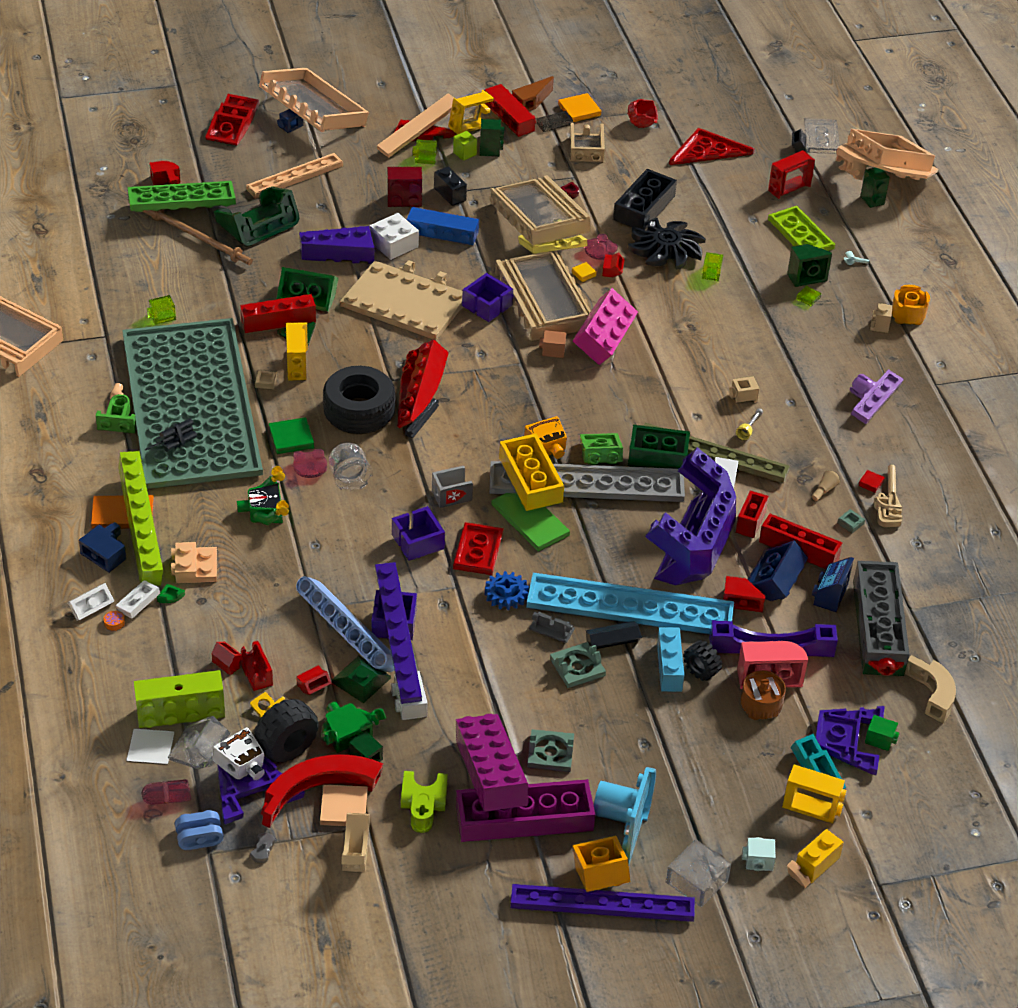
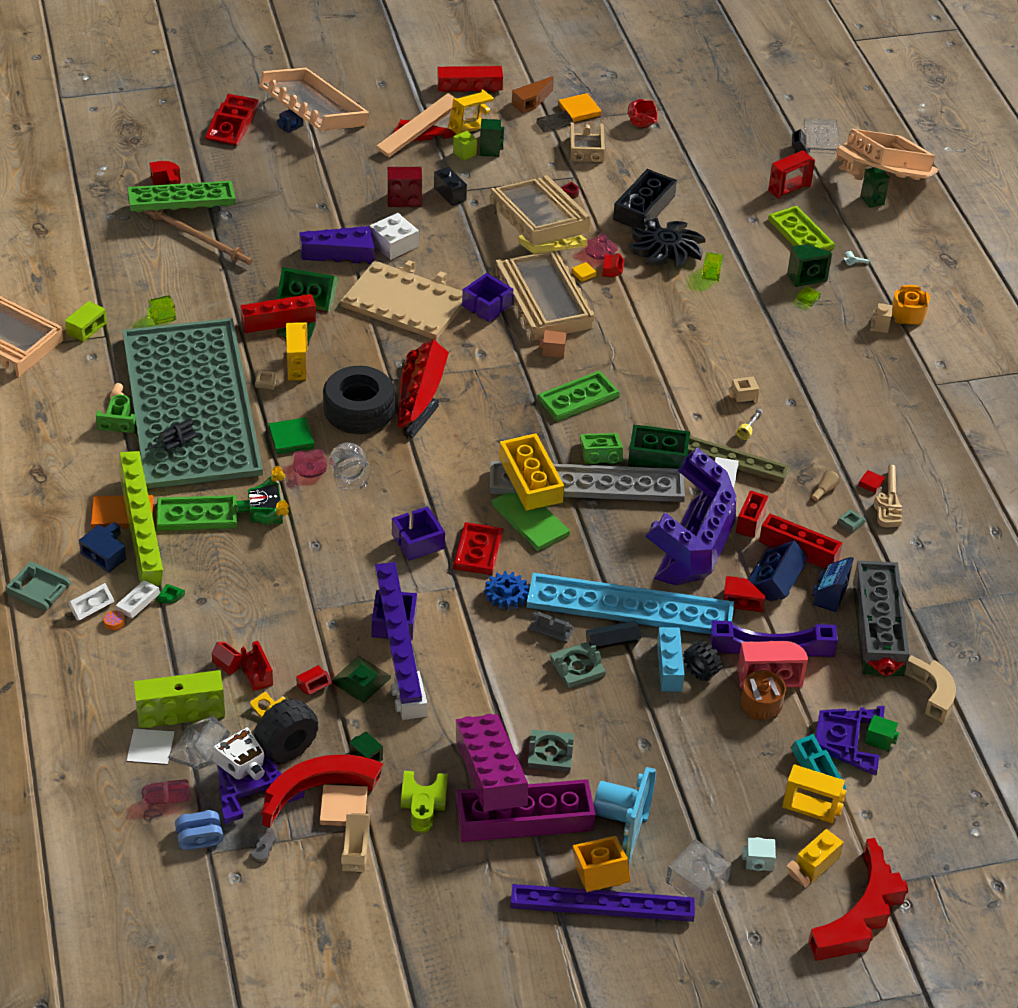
light nougat plate [171,542,217,583] -> none
dark green windscreen [214,186,300,246] -> none
light nougat tile [246,153,343,199] -> none
light blue beam [296,576,394,672] -> none
green torso [321,702,386,753] -> none
blue brick [406,207,479,245] -> none
clear neon green brick [412,139,437,164] -> none
piece [432,466,473,508] -> none
red brick [484,84,536,137] -> none
light orange torso [524,416,567,459] -> none
dark pink brick [573,288,638,365] -> none
red tile [669,128,755,165] -> none
medium lavender plate [849,369,904,424] -> none
none -> sand green container [6,561,71,611]
none -> lime brick [65,301,107,343]
none -> bright green tile [156,495,237,531]
none -> red brick [437,66,503,92]
none -> bright green tile [537,371,620,422]
none -> red arch [808,838,908,961]

